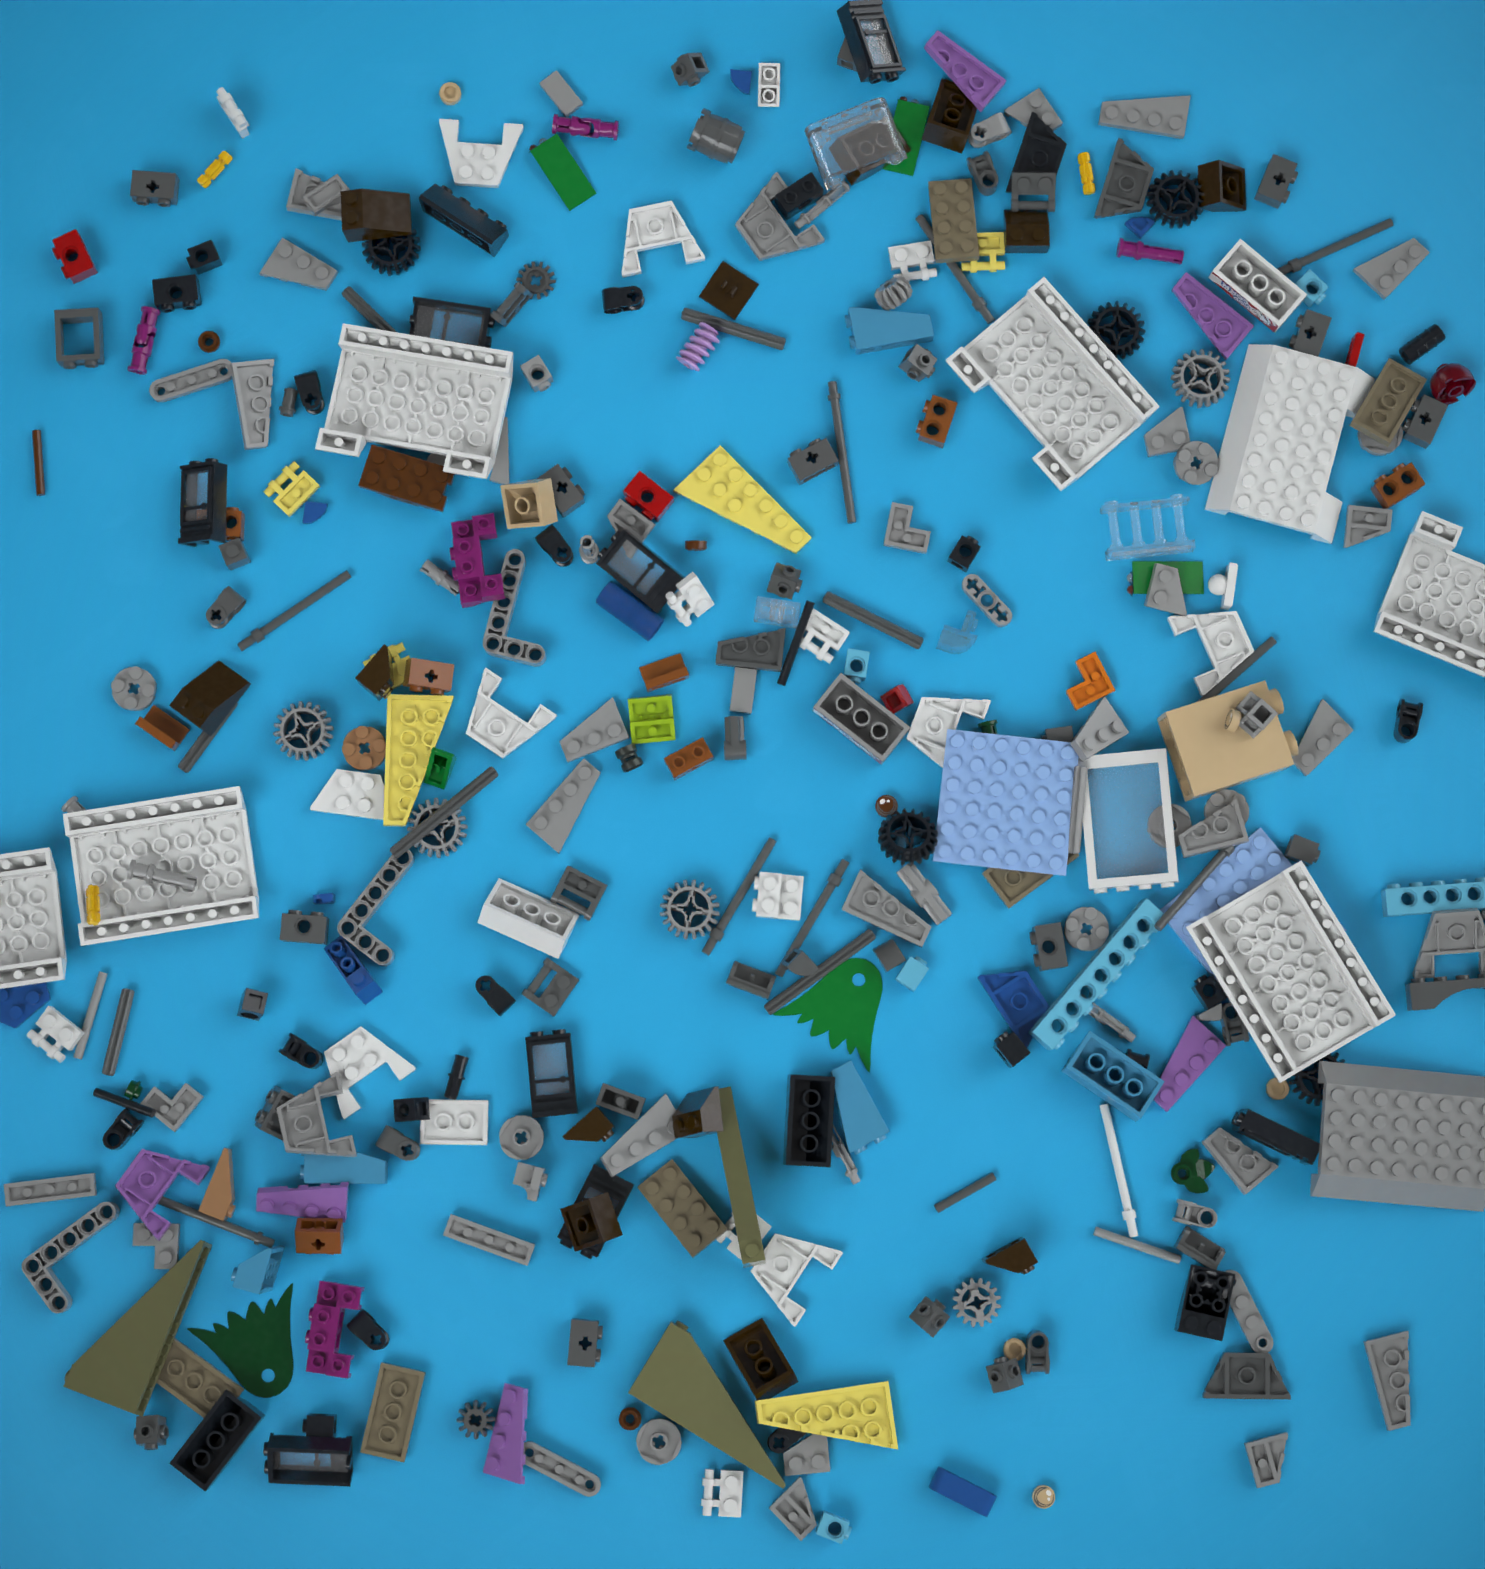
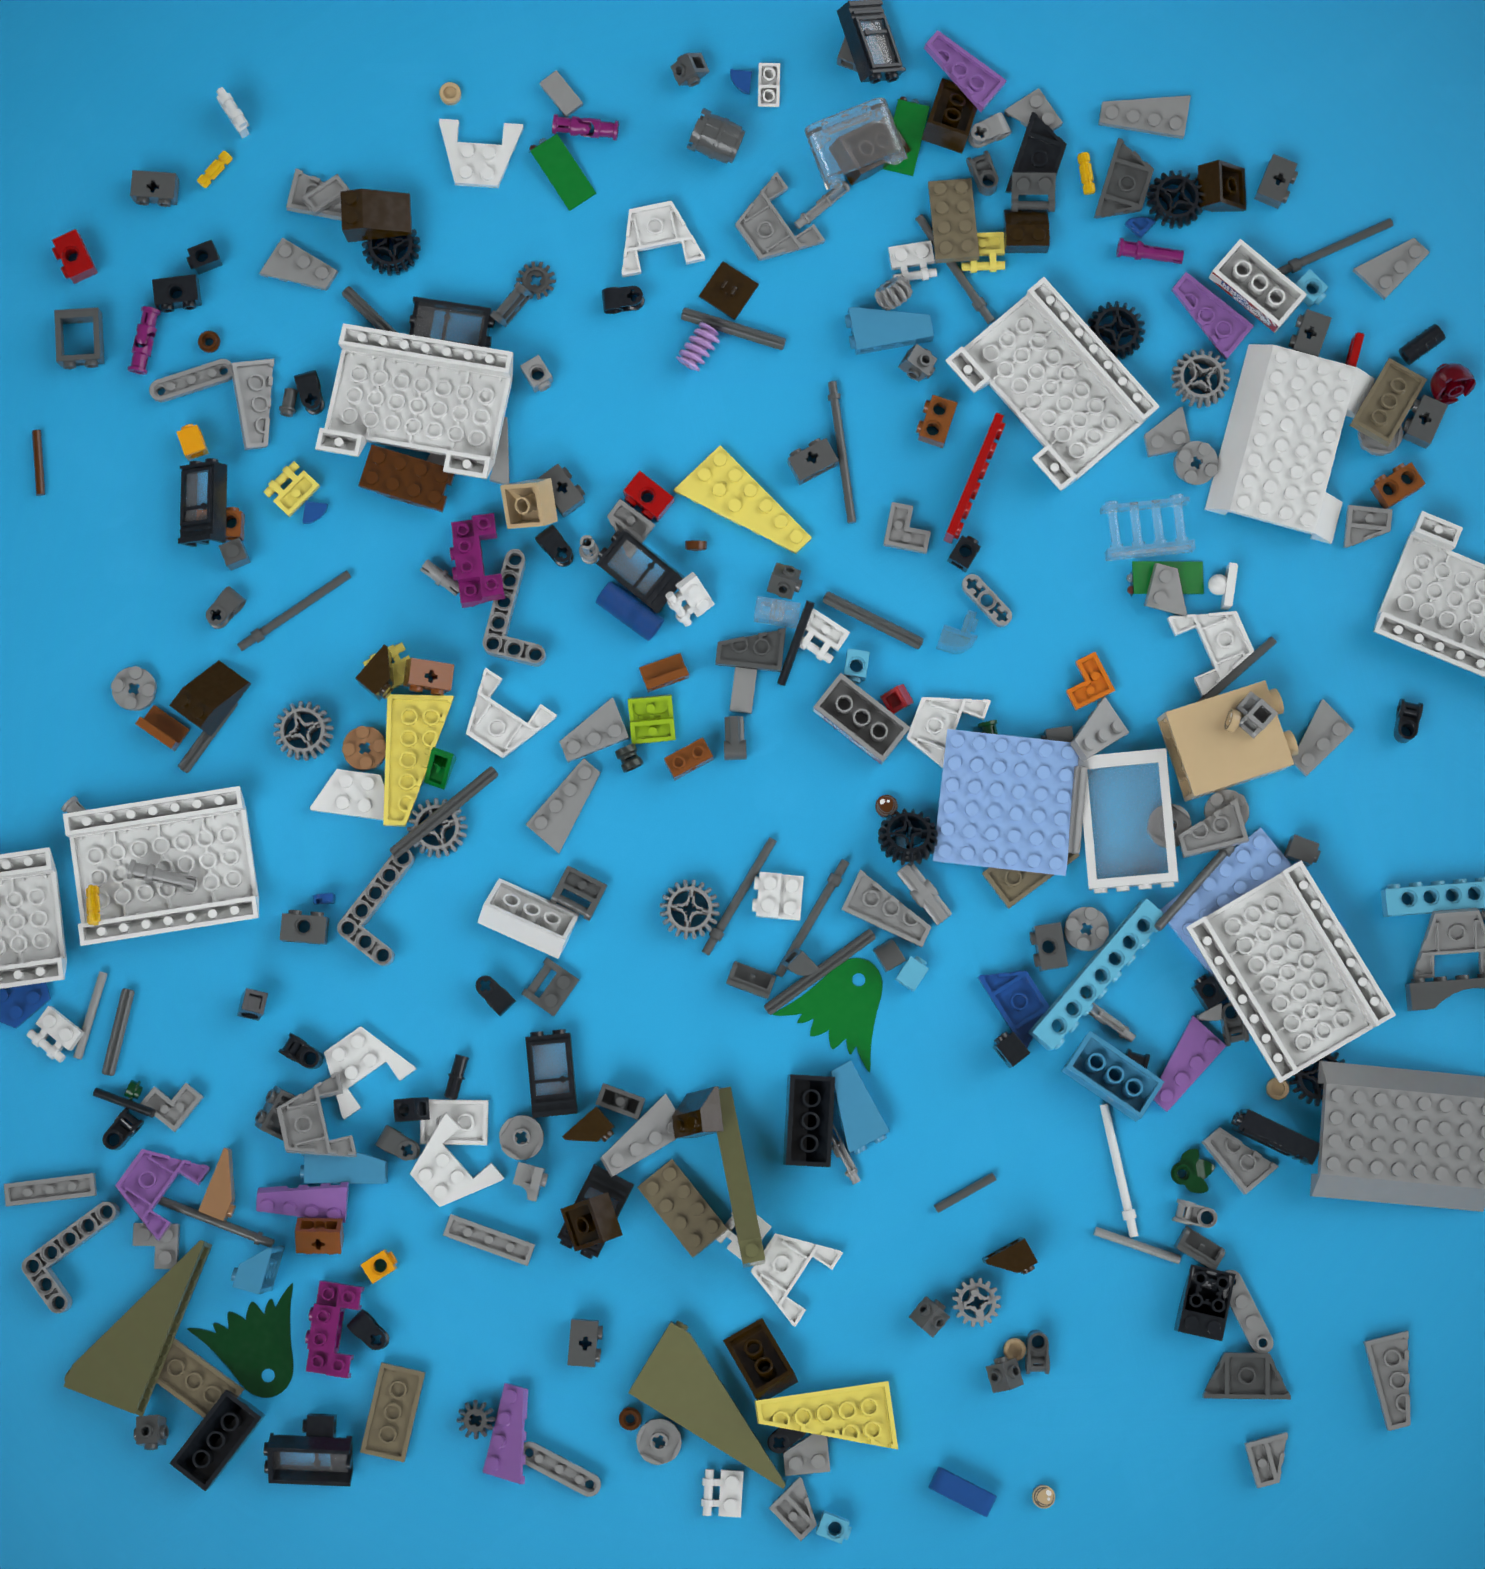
blue slope [324,936,383,1005] -> none
black slope [419,184,509,257] -> none
black brick [775,172,823,220] -> none
none -> light orange brick [176,424,209,461]
none -> light orange brick [361,1249,398,1284]
none -> white wing [410,1112,504,1207]
none -> red plate [943,412,1006,544]

